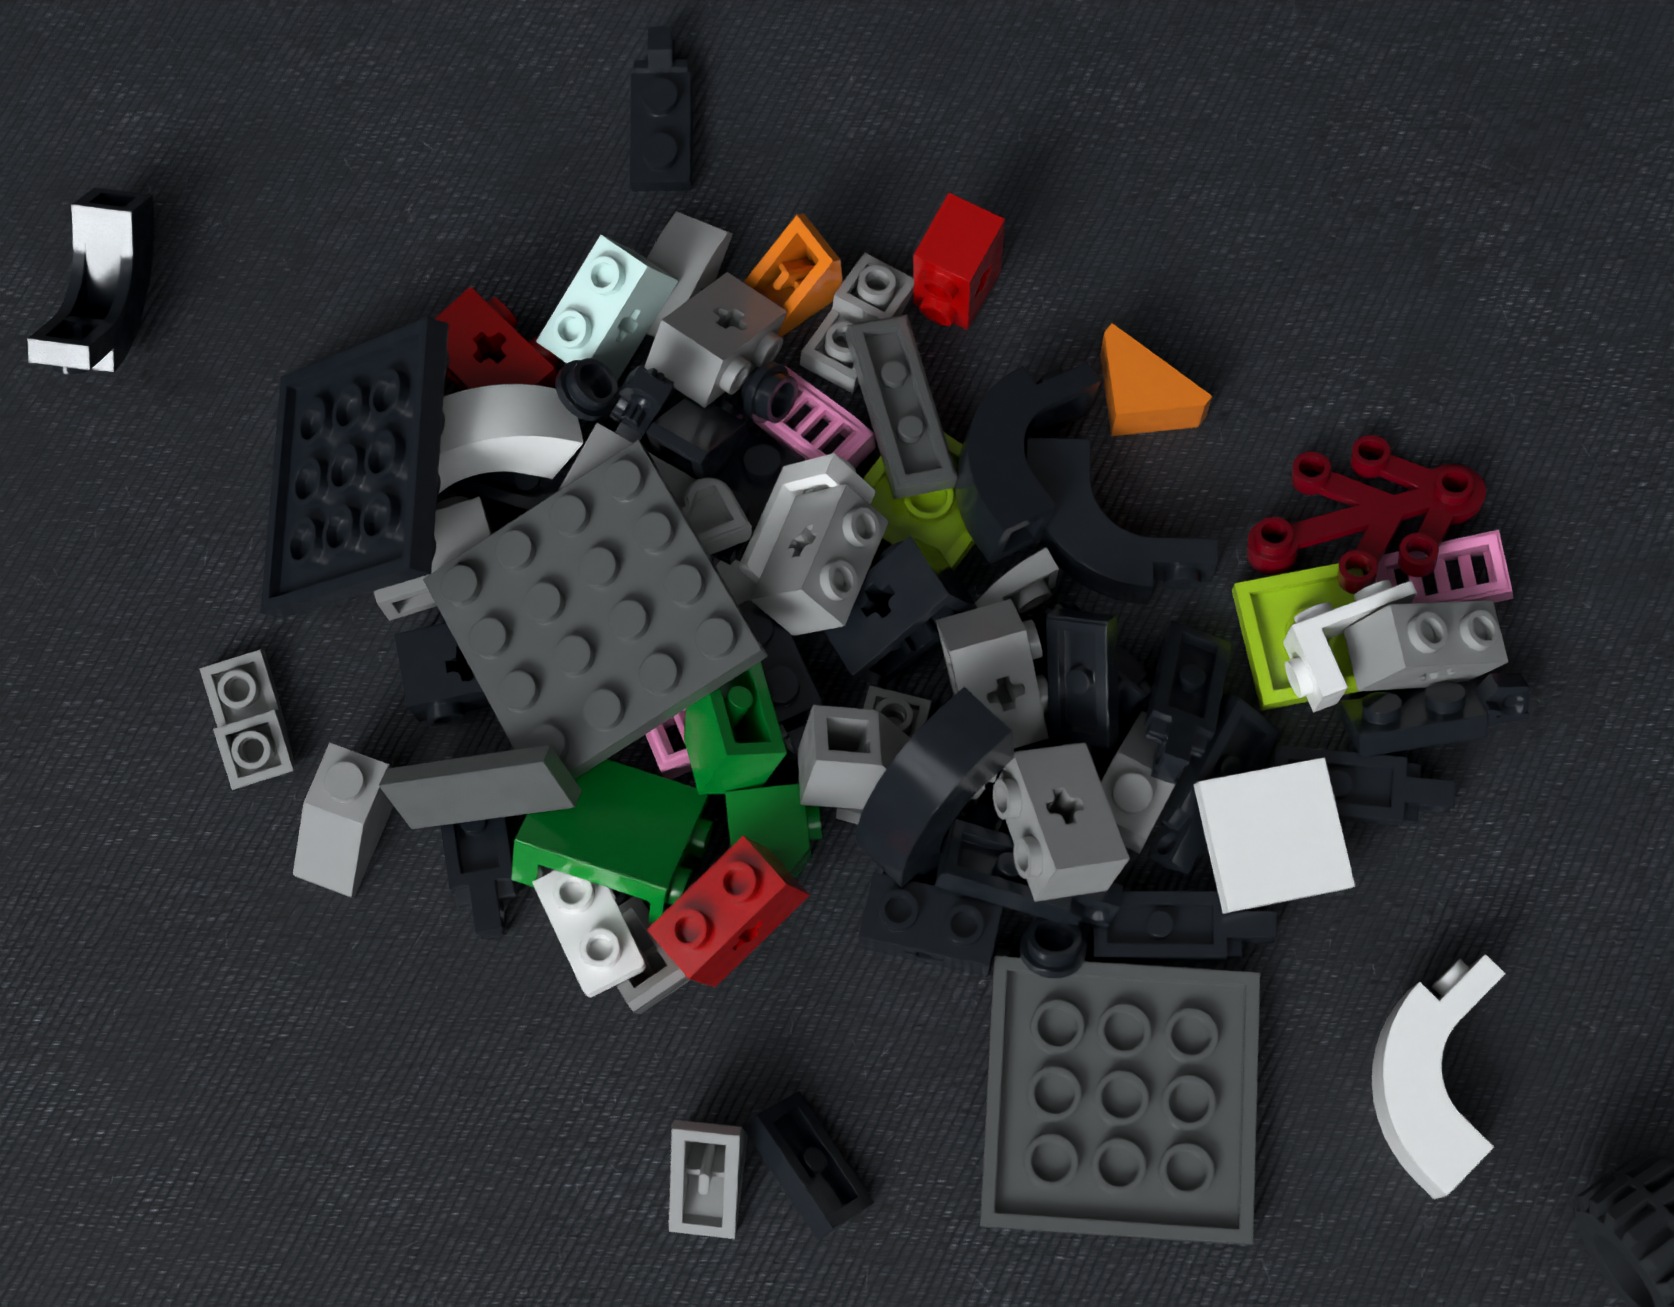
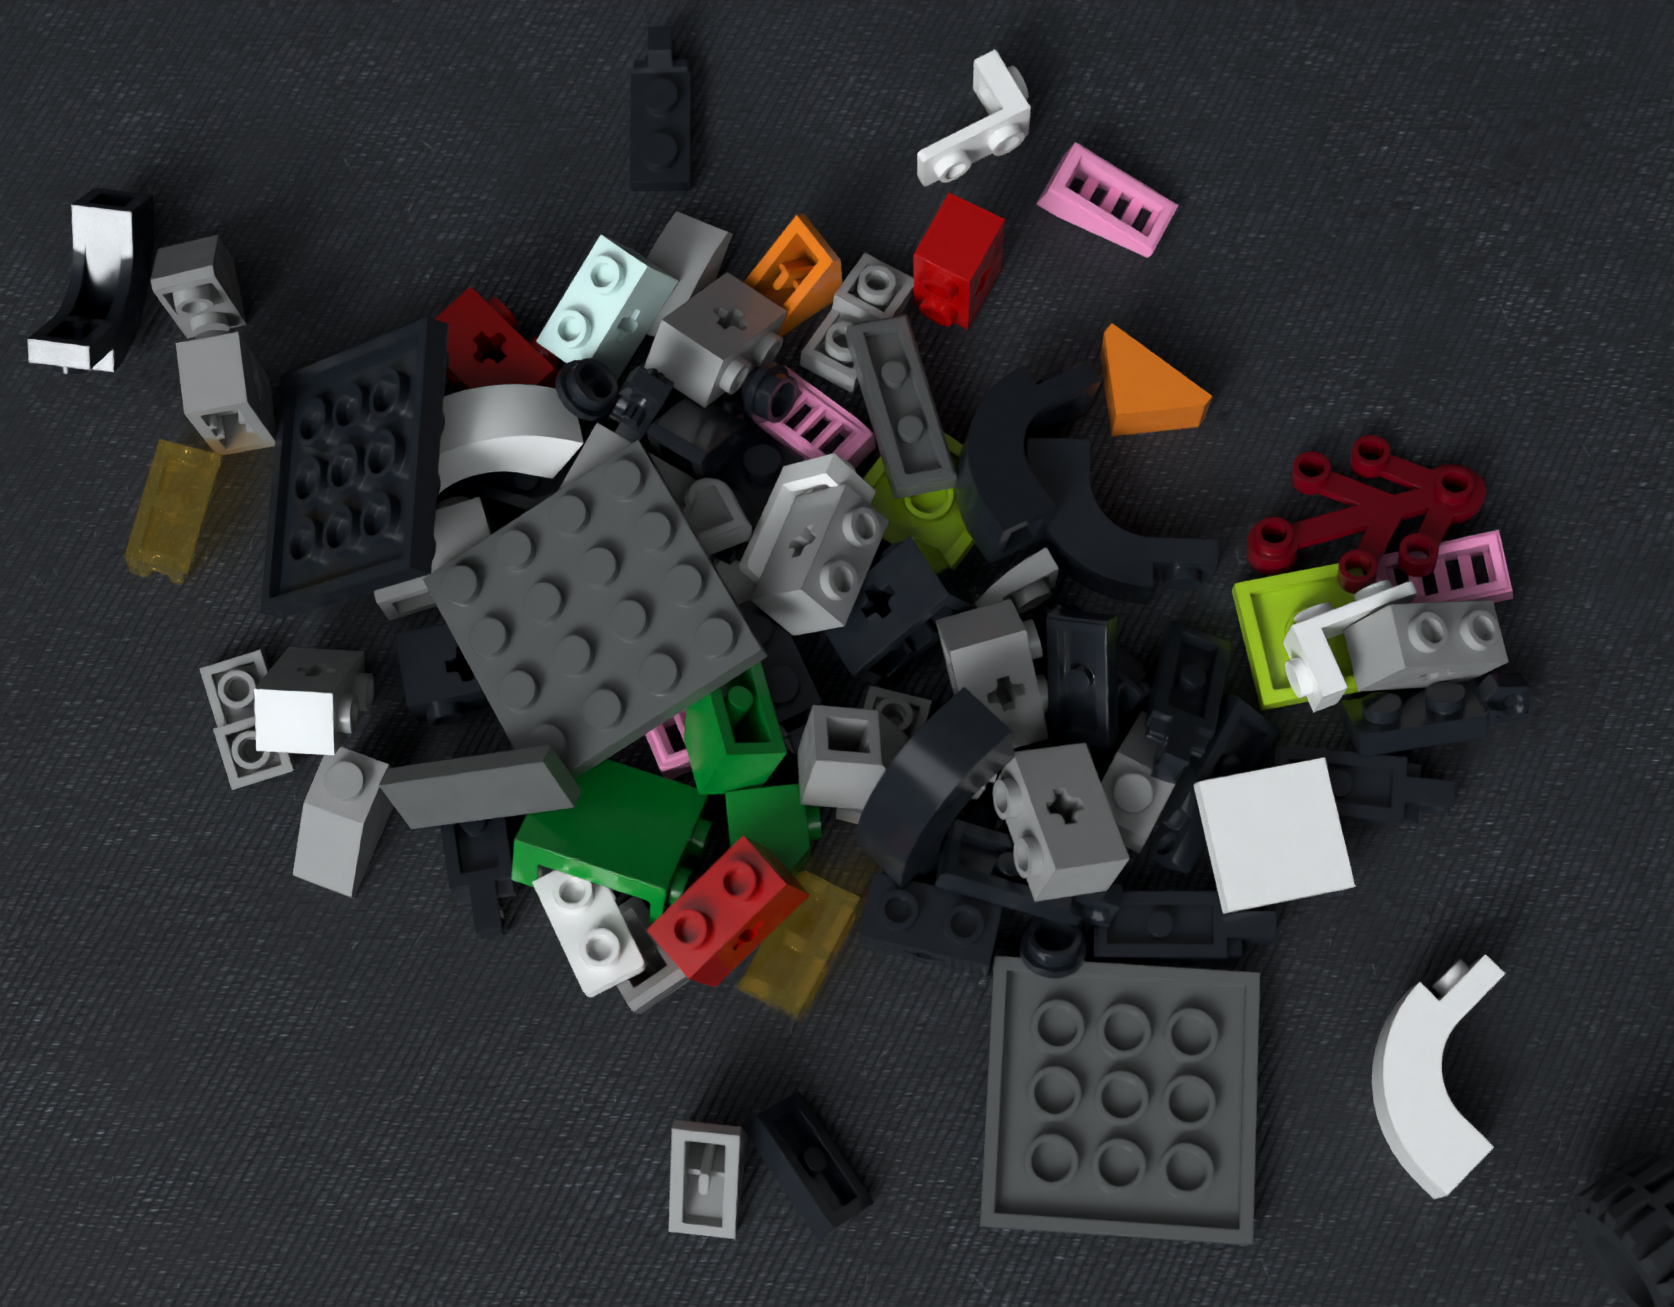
none -> clear yellow hinge [124,439,222,584]
none -> light grey slope [151,235,247,339]
none -> light grey brick [176,330,276,456]
none -> light grey brick [254,647,374,755]
none -> clear yellow hinge [737,870,862,1023]
none -> white bracket [917,49,1031,186]
none -> bright pink slope [1037,142,1178,258]

